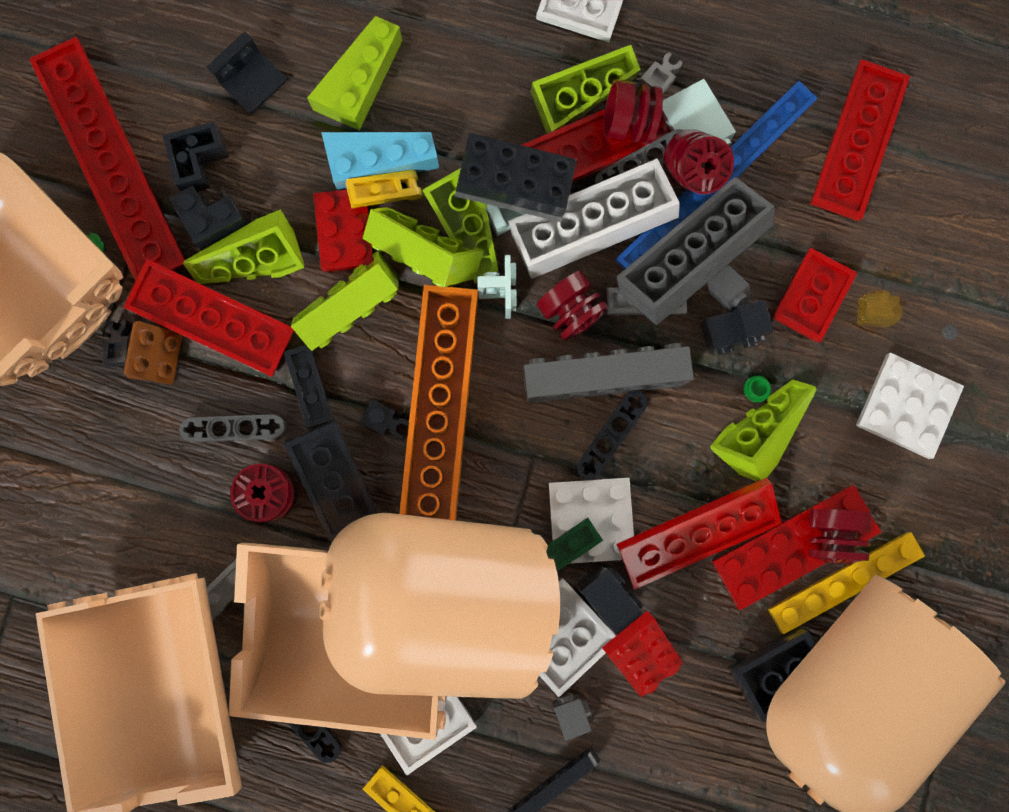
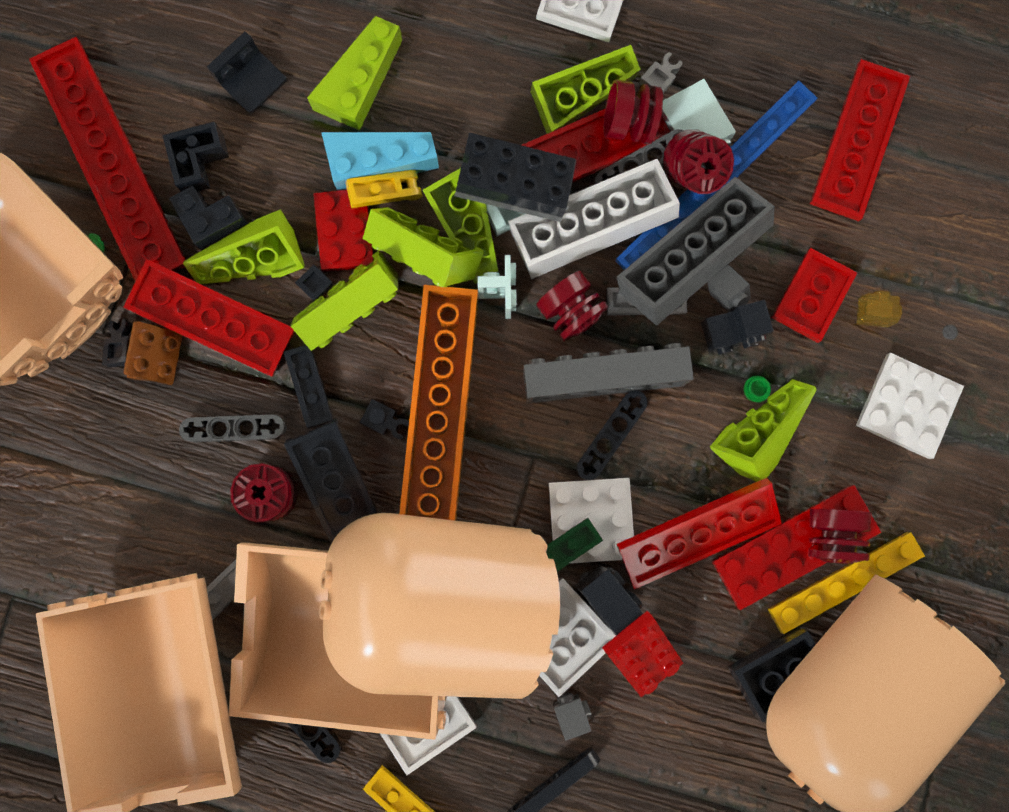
none -> black plate [295,264,334,301]

